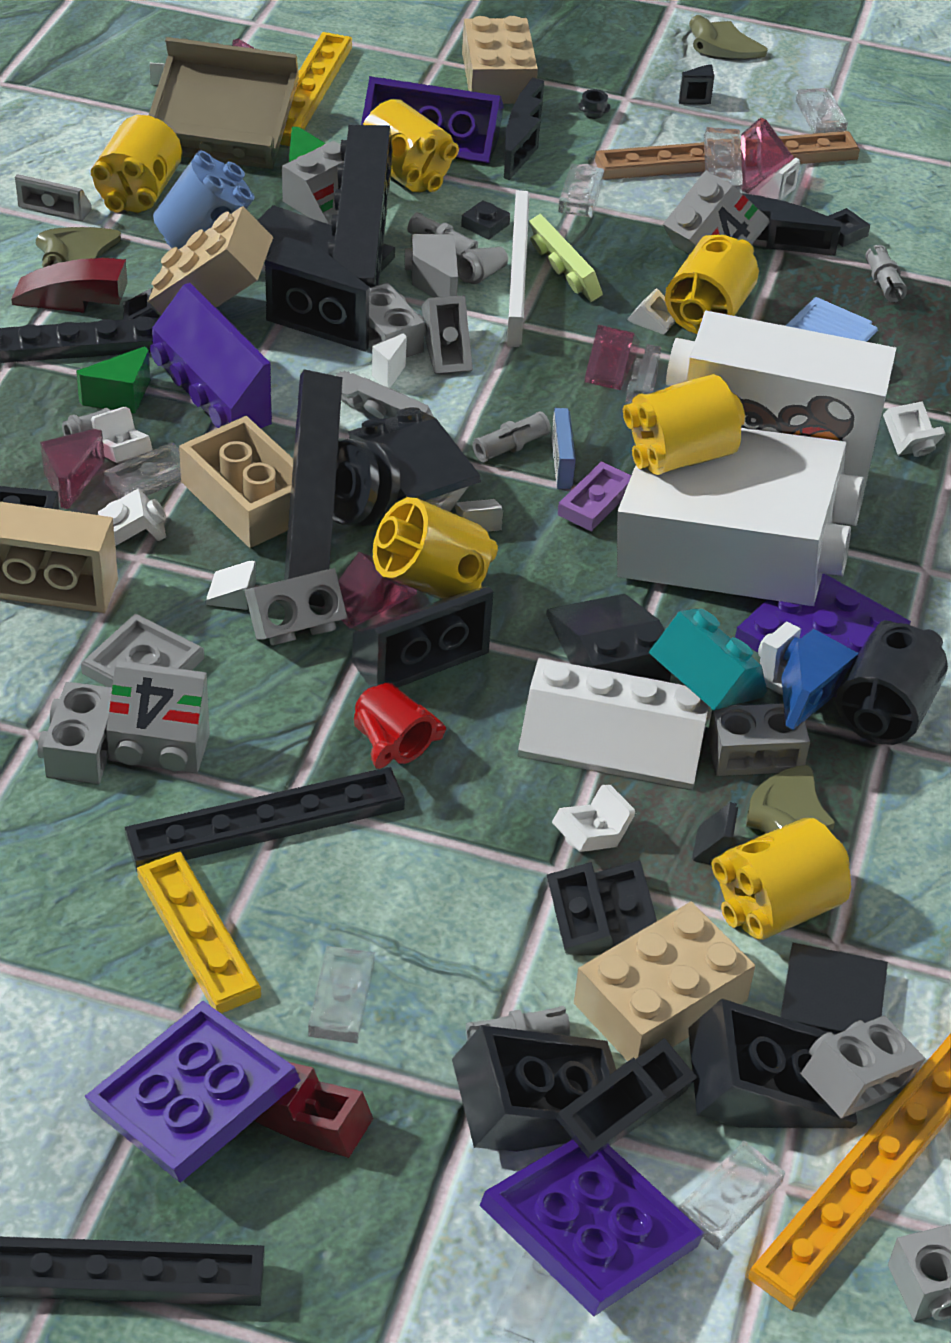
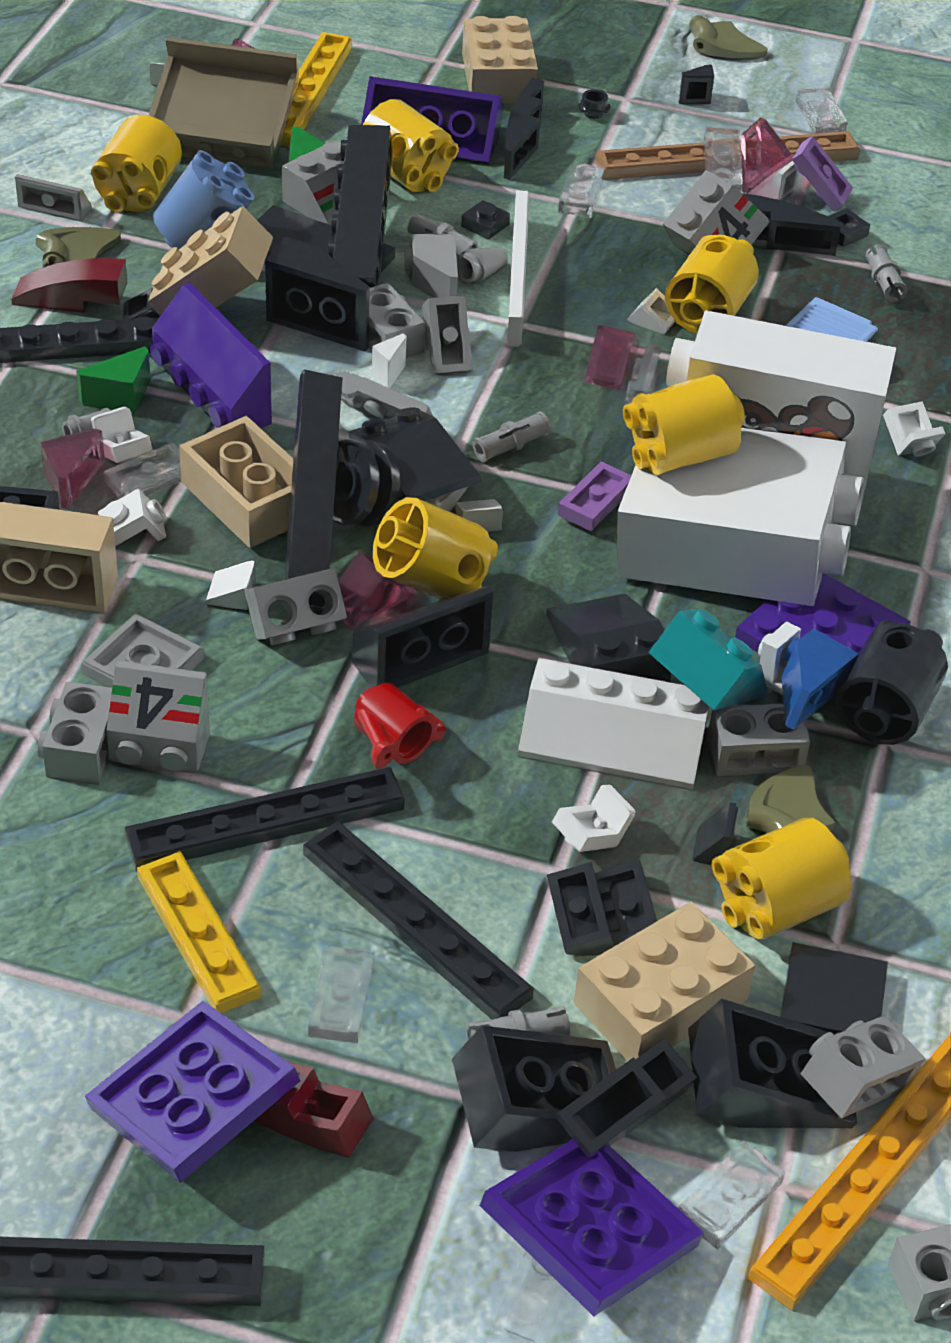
yellowish green plate [529,214,603,302] -> none
medium blue tile [551,408,576,489] -> none
none -> black tile [303,821,534,1020]
none -> medium lavender plate [792,136,853,211]

